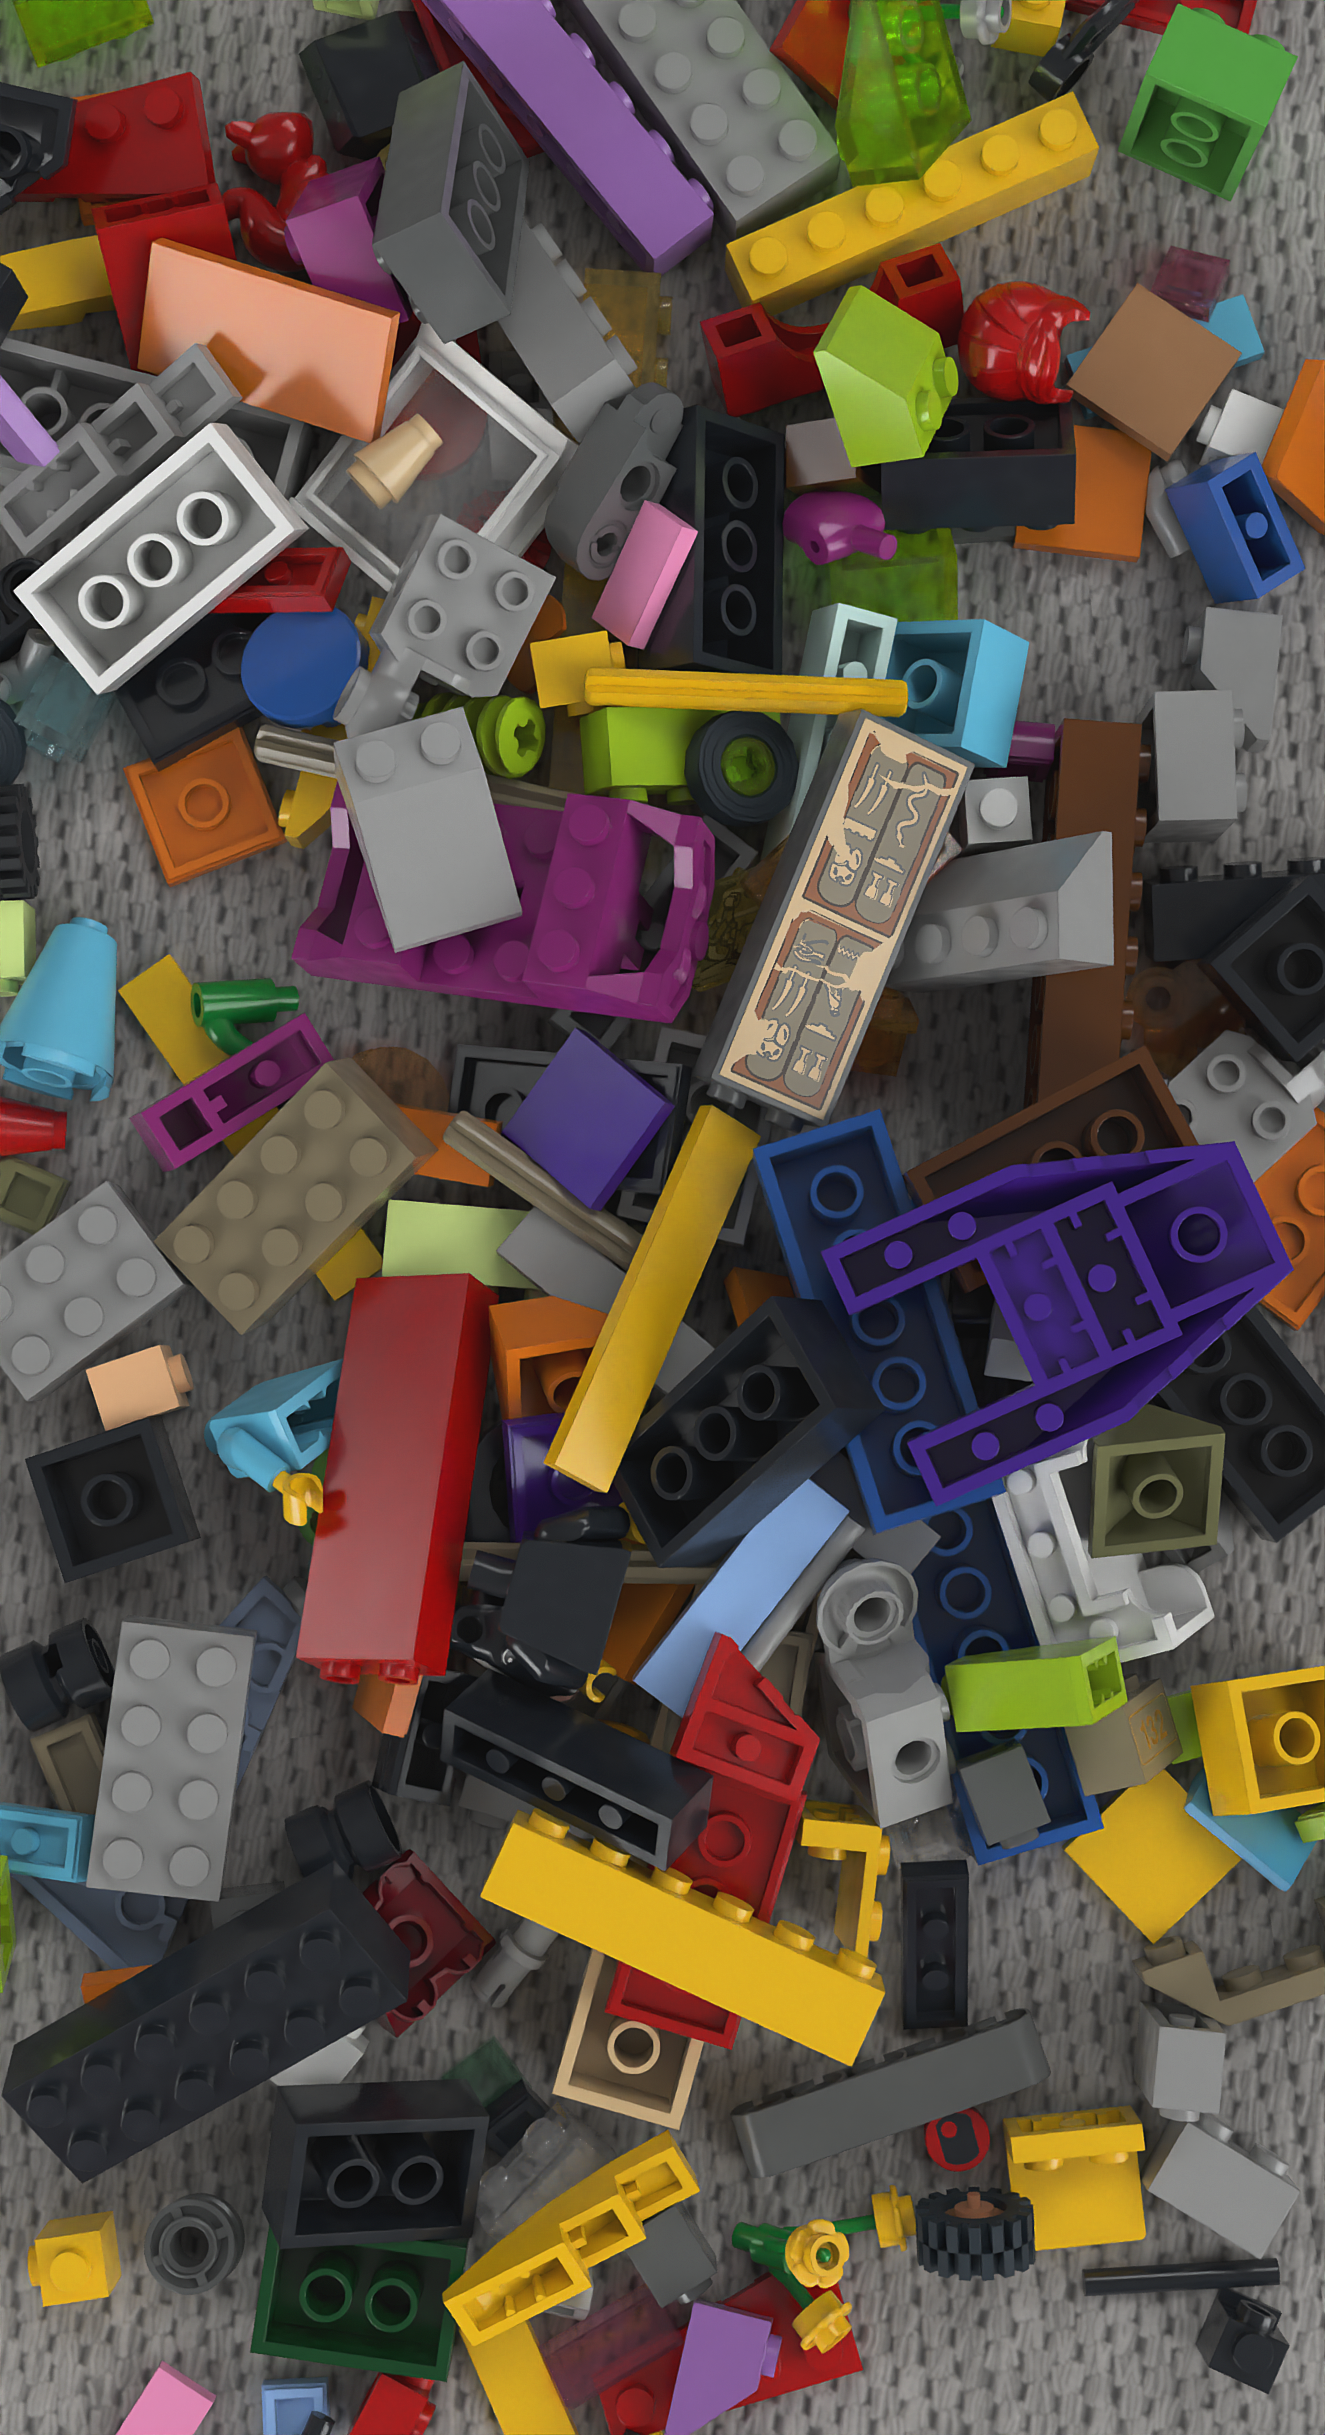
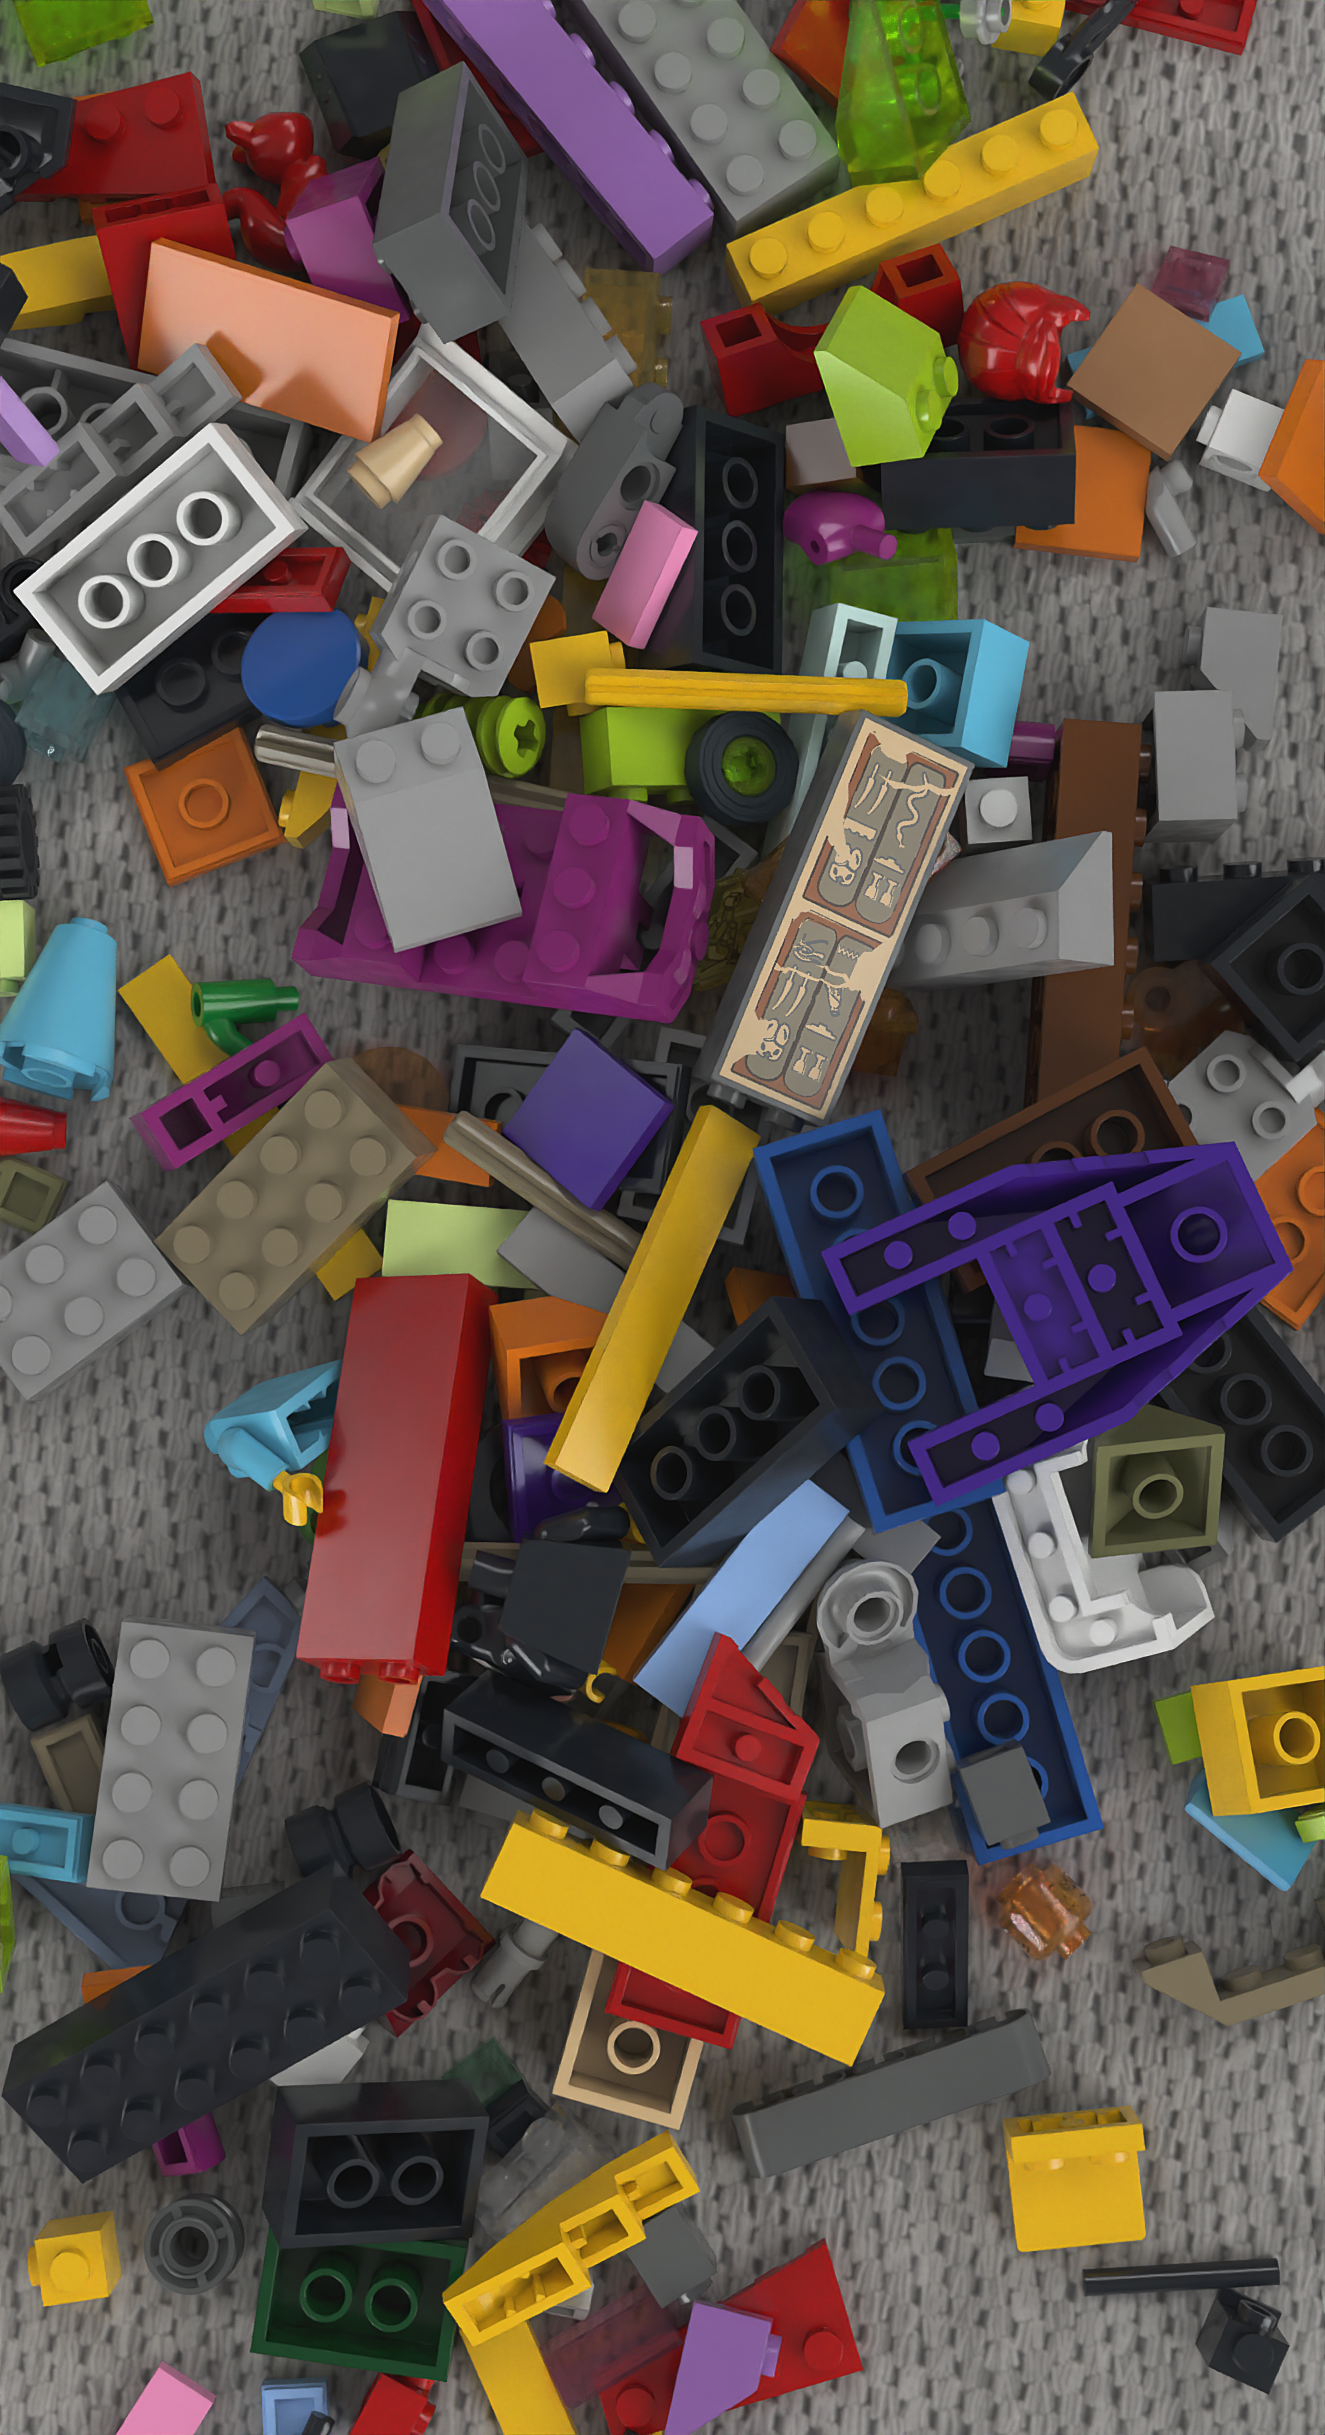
black brick [25,1417,201,1583] -> none
light nougat brick [86,1345,194,1431] -> none
yellow plant [732,2185,916,2354] -> none
black wheel [915,2187,1036,2281] -> none
tile [924,2107,990,2172] -> none
lime slope [941,1636,1128,1732] -> none
yellow tile [1062,1769,1242,1945] -> none
dark tan brick [1064,1673,1183,1796] -> none
bright green brick [1118,3,1298,202] -> none
light grey brick [1133,2001,1226,2122] -> none
light grey brick [1139,2112,1301,2260] -> none
blue brick [1165,452,1306,604] -> none
none -> magenta brick [152,2112,226,2177]
none -> clear orange head [996,1862,1093,1961]

